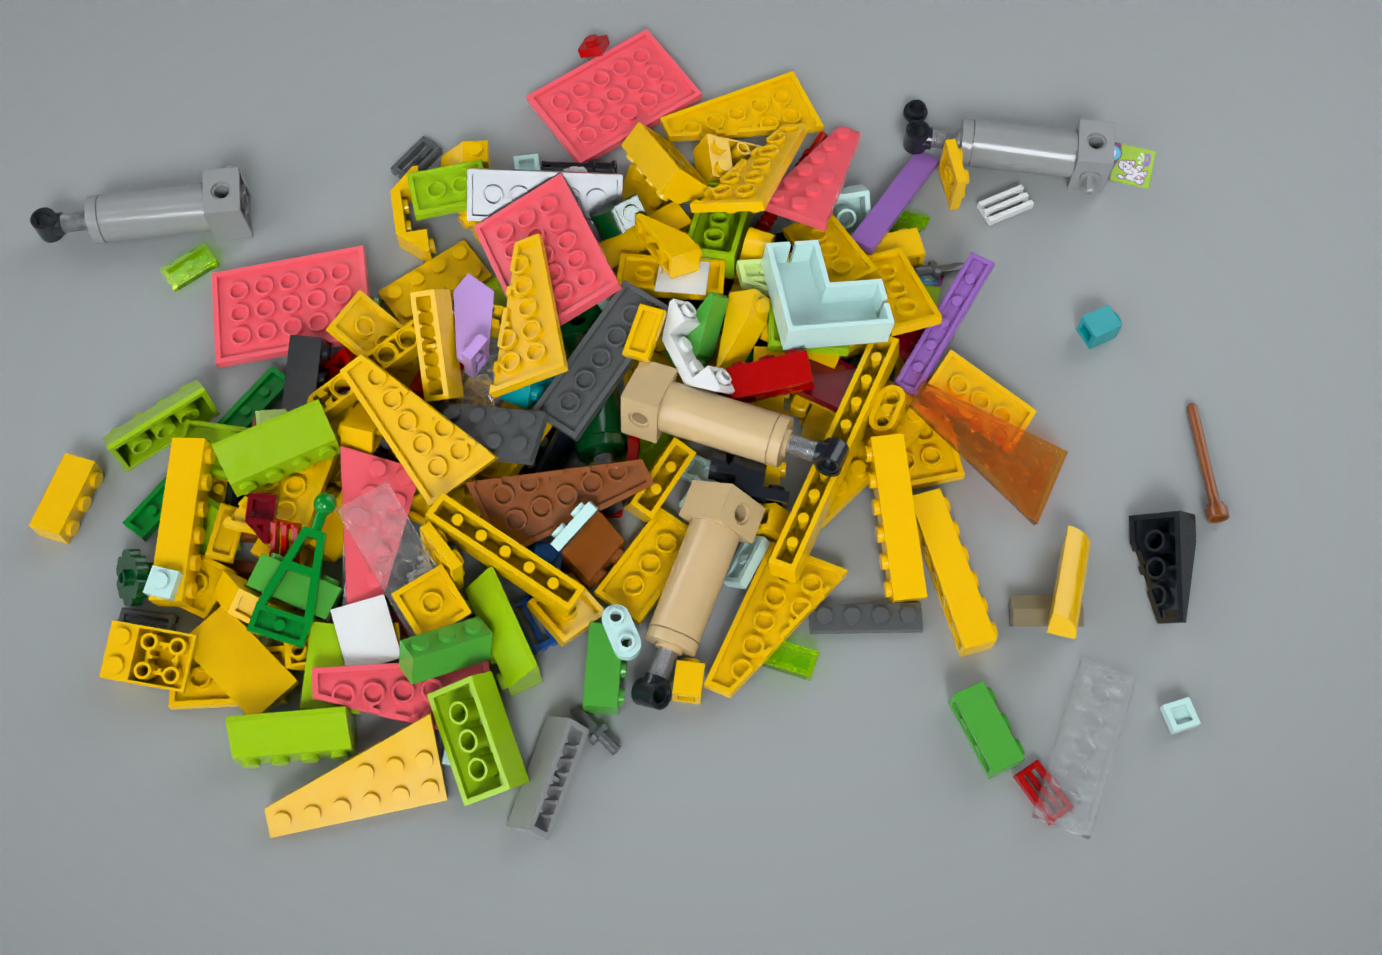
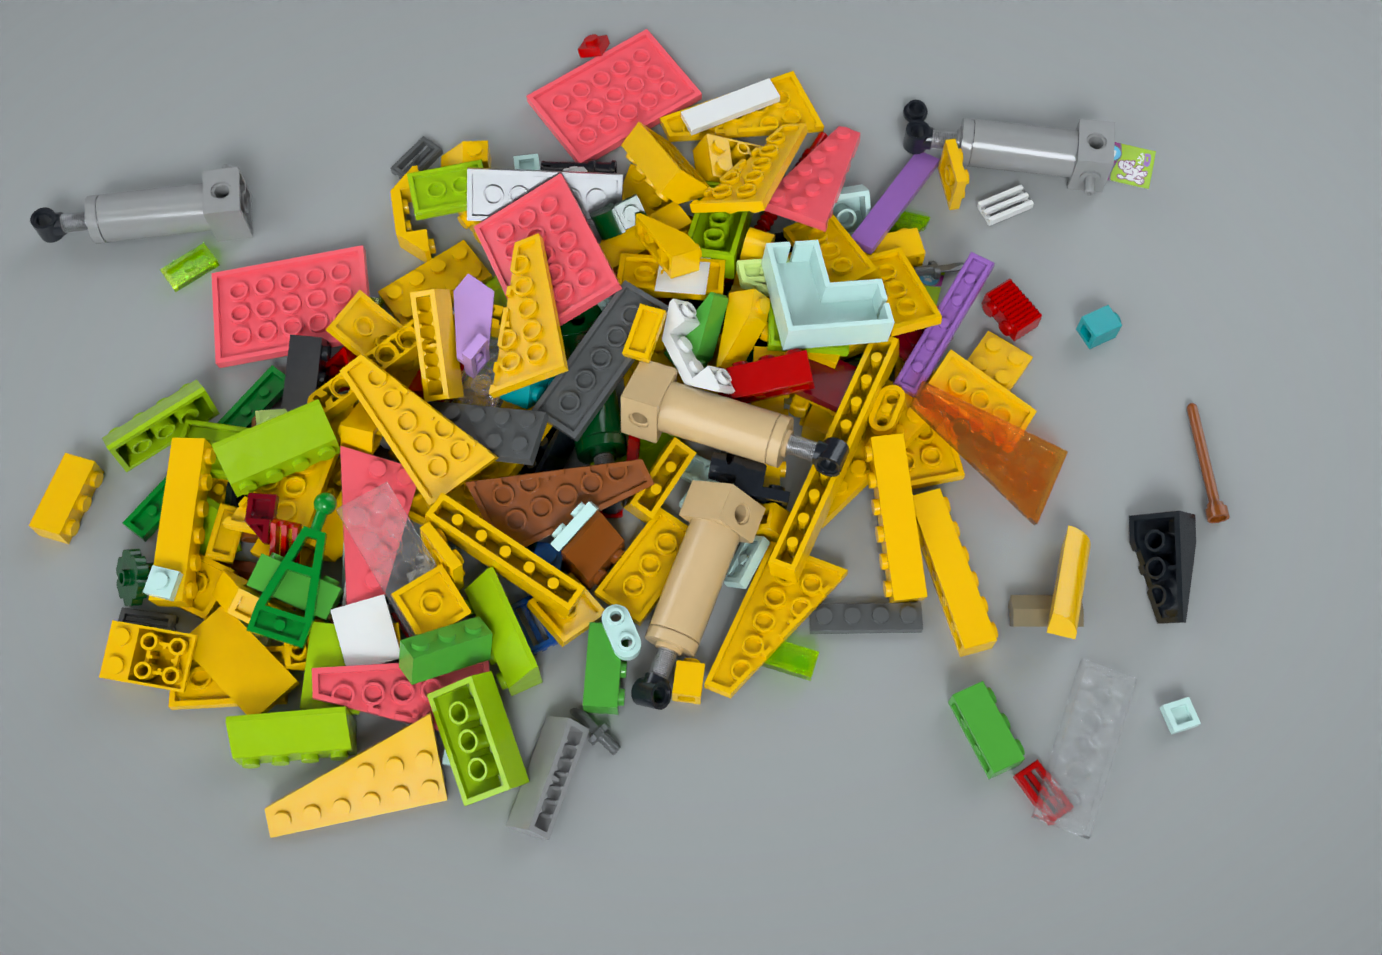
none -> white tile [681,78,780,136]
none -> yellow plate [967,331,1033,392]
none -> red brick [982,279,1042,341]

